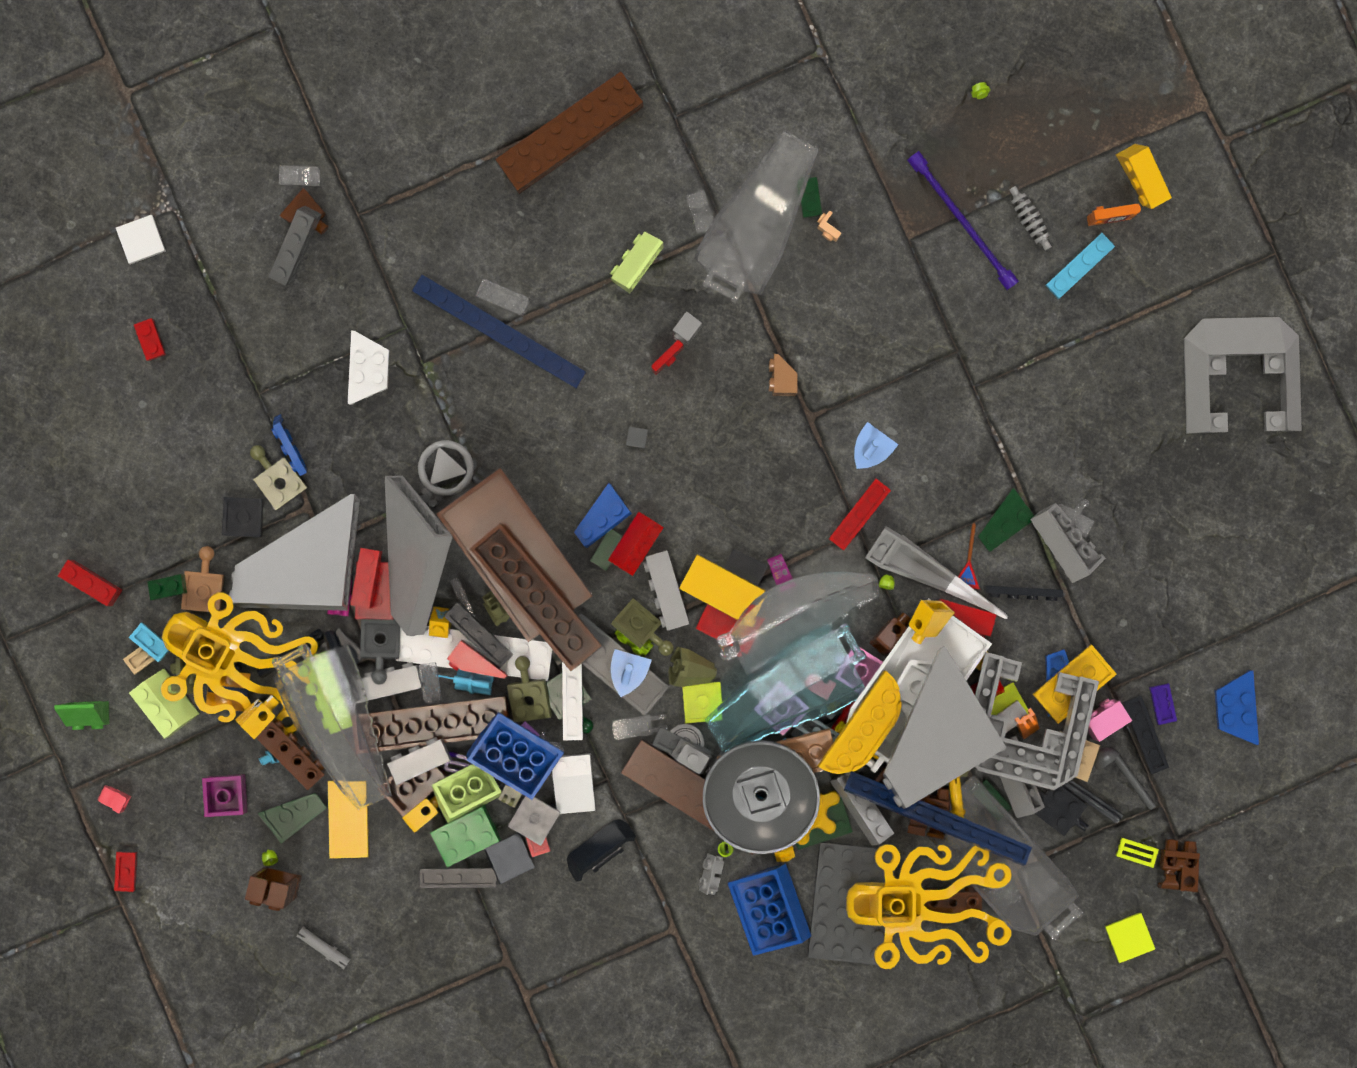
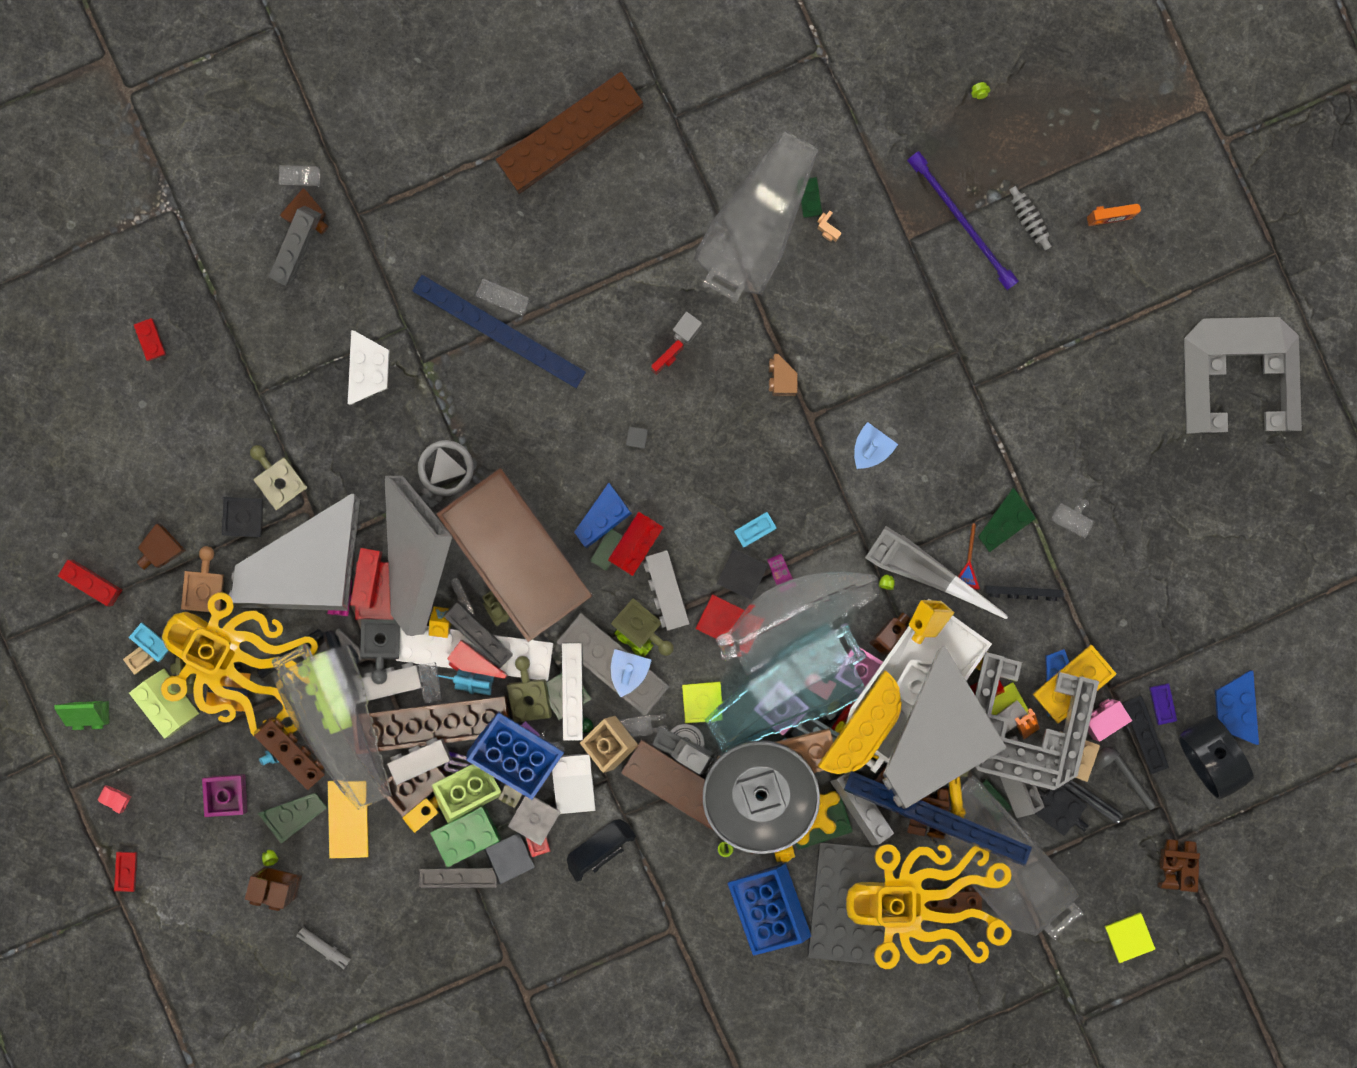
white tile [116,215,166,264] -> none
dark green plate [147,574,187,600] -> none
yellow torso [235,695,279,739] -> none
blue wing [271,414,307,476] -> none
reddish brown brick [469,523,602,671] -> none
yellowish green slope [610,232,663,294] -> none
olive cone [668,647,717,687] -> none
yellow tile [679,554,765,625] -> none
clear slope [686,190,715,233] -> none
light grey hinge [699,853,724,895] -> none
red plate [829,479,891,551] -> none
red slope [938,599,997,638] -> none
light grey wedge [1030,503,1106,583] -> none
medium azure plate [1045,233,1115,299] -> none
neon yellow tile [1115,837,1159,868] -> none
yellow wedge [1116,144,1172,209] -> none
none -> reddish brown torso [137,523,186,570]
none -> tan brick [580,716,639,773]
none -> medium azure plate [734,512,777,548]
none -> black cylinder [1178,715,1254,800]

